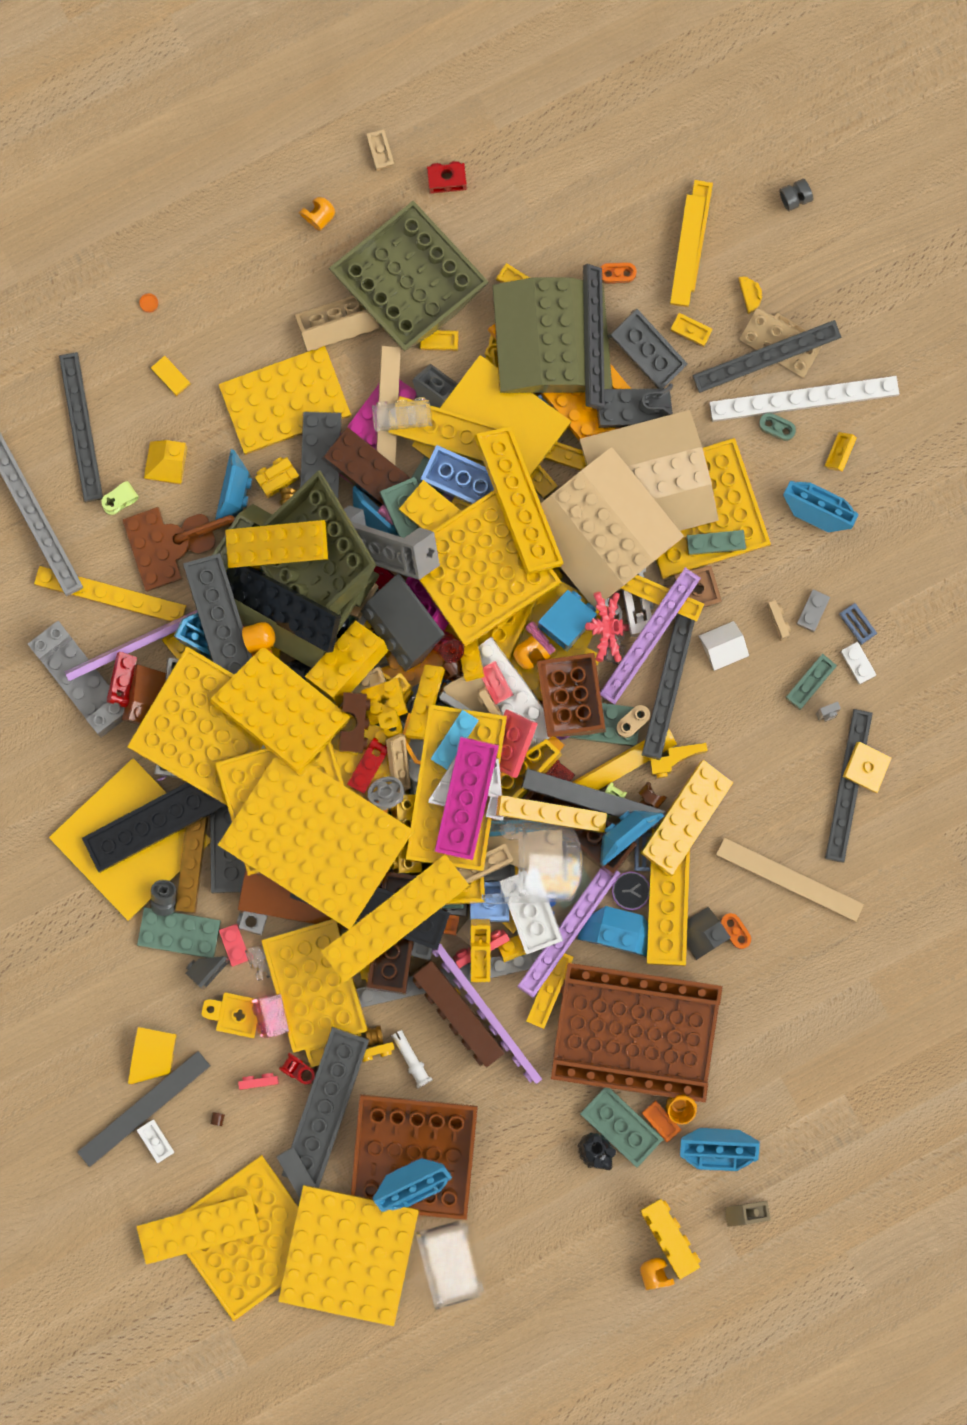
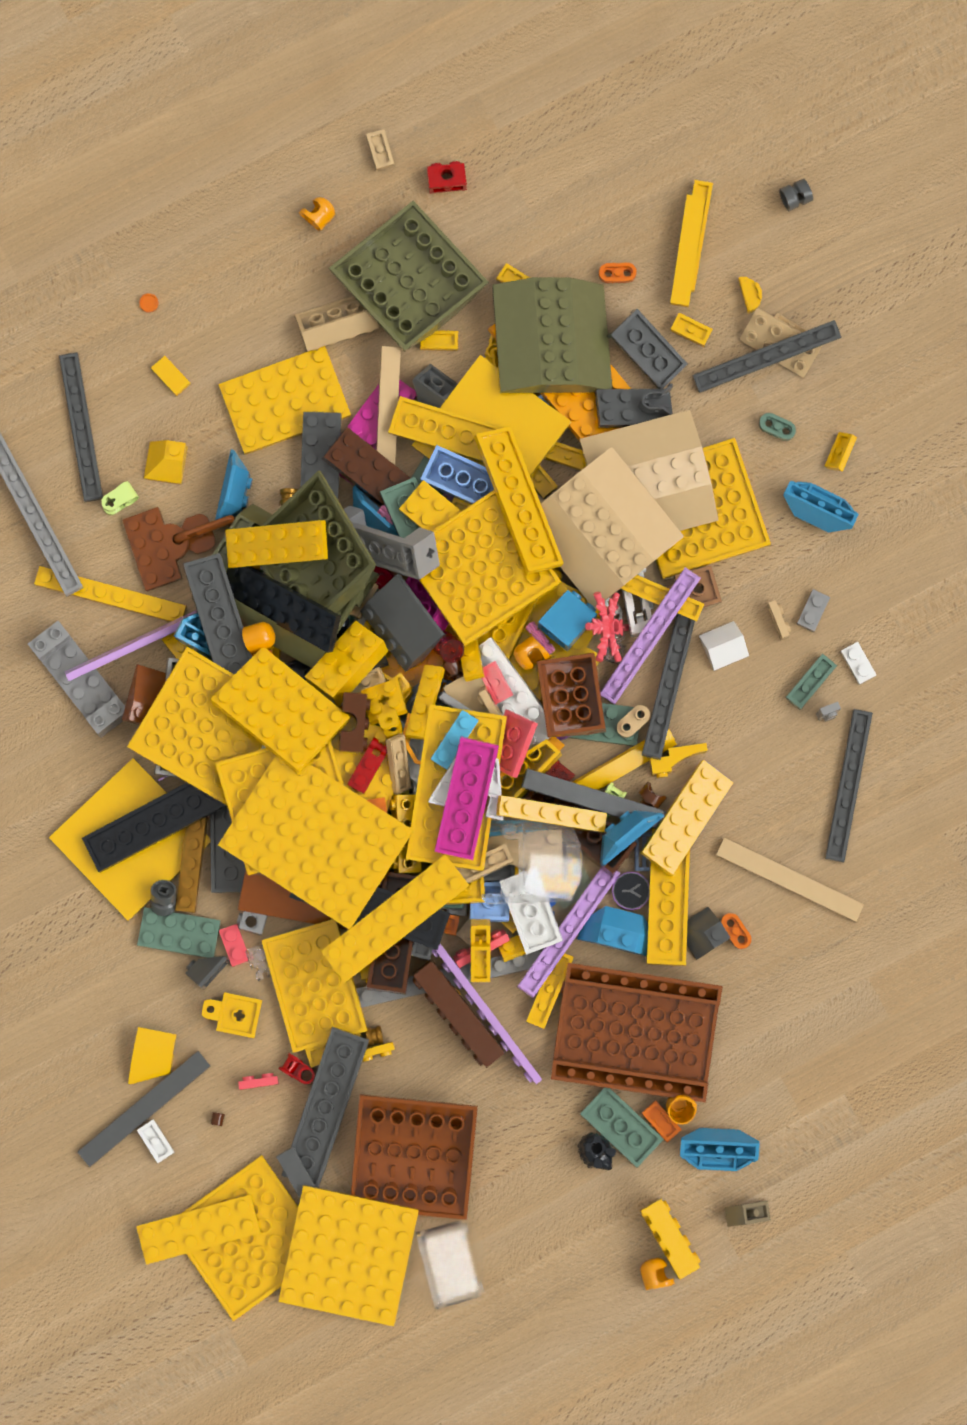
plate [107,651,137,708] -> none
clear pink brick [252,994,289,1038] -> none
yellow brick [255,457,300,499] -> none
light grey wheel [368,777,404,810] -> none
clear brick [372,397,433,432] -> none
dark azure wedge [373,1158,452,1212] -> none
white pin [391,1030,433,1088] -> none
dark grey tile [583,264,605,410] -> none
sand green plate [687,530,746,555] -> none
white plate [709,376,899,422] -> none
sand blue tile [839,603,877,645] -> none
yellow plate [843,742,891,793] -> none

